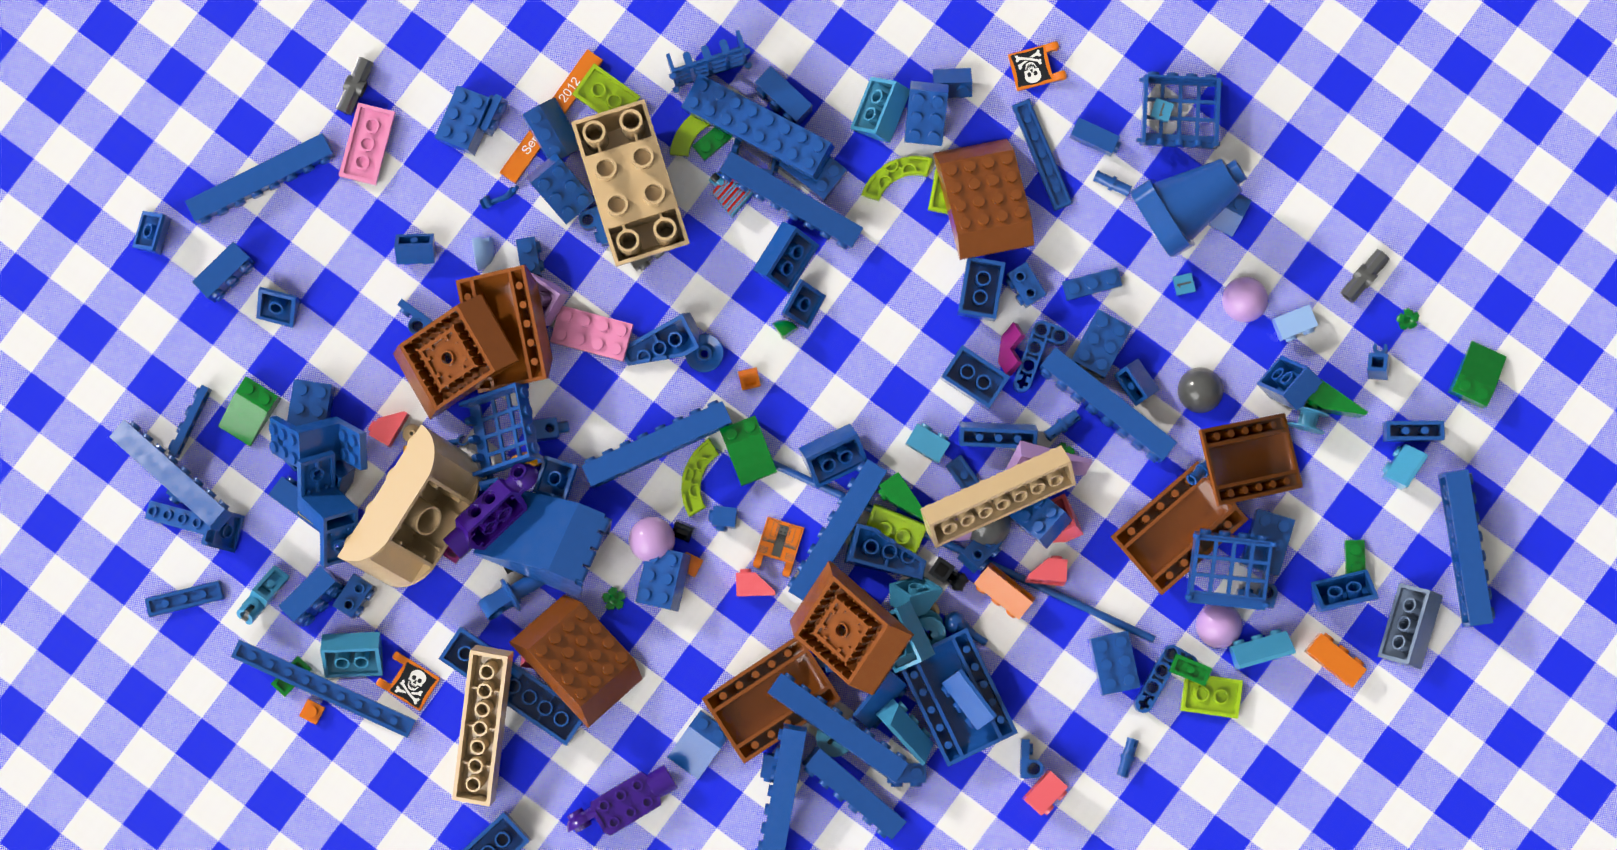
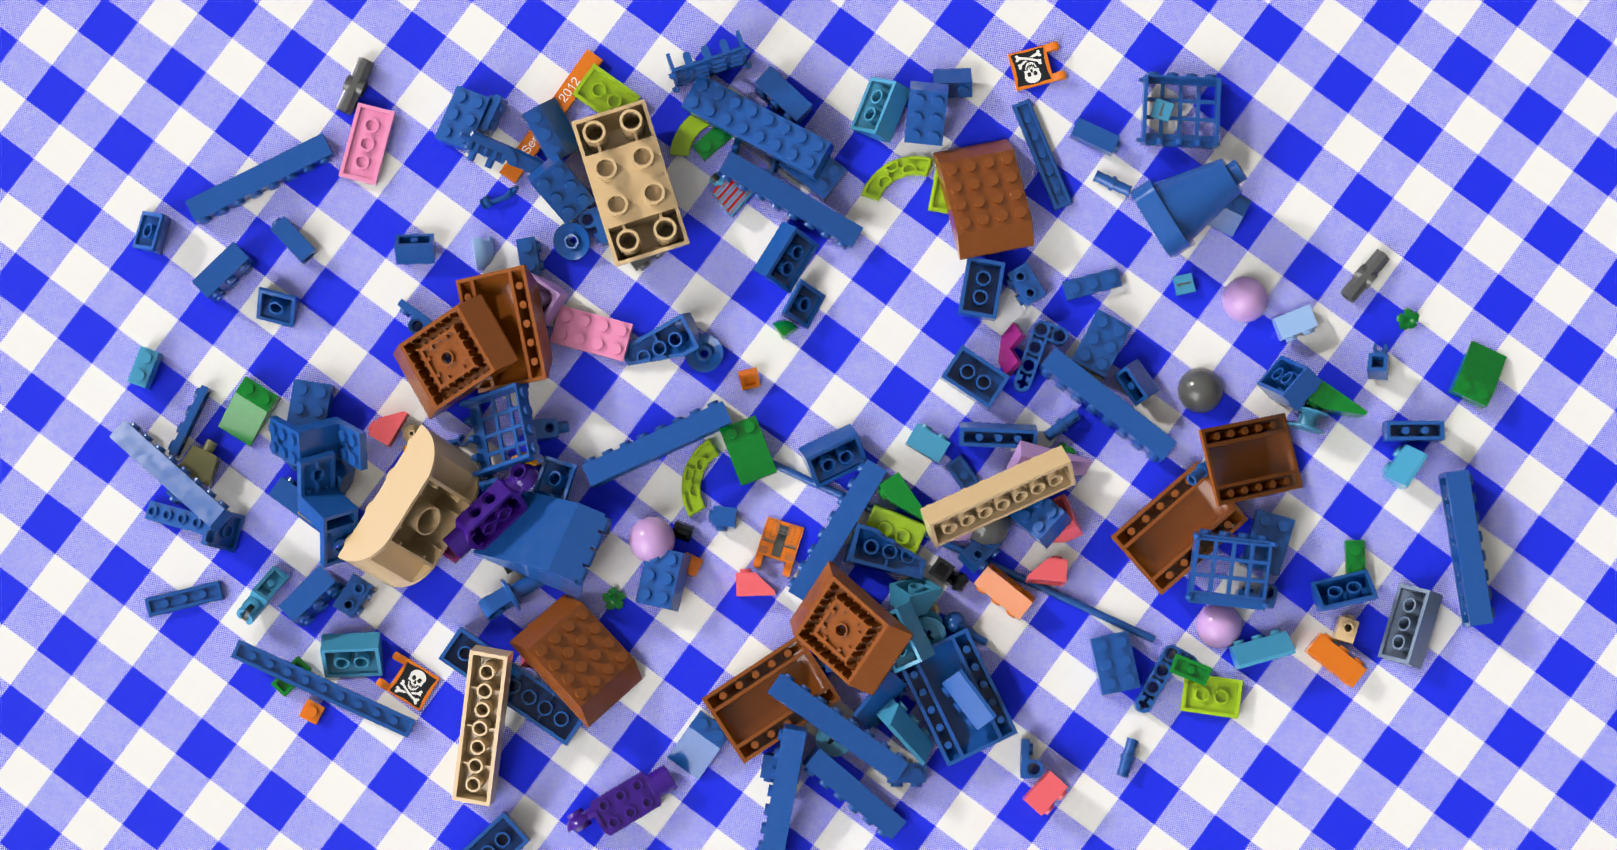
none -> dark azure brick [127,346,163,390]
none -> olive torso [178,439,221,488]
none -> blue brick [270,216,318,265]
none -> blue piece [458,131,590,191]
none -> blue dish [553,222,590,260]
none -> tan brick [1332,614,1360,644]

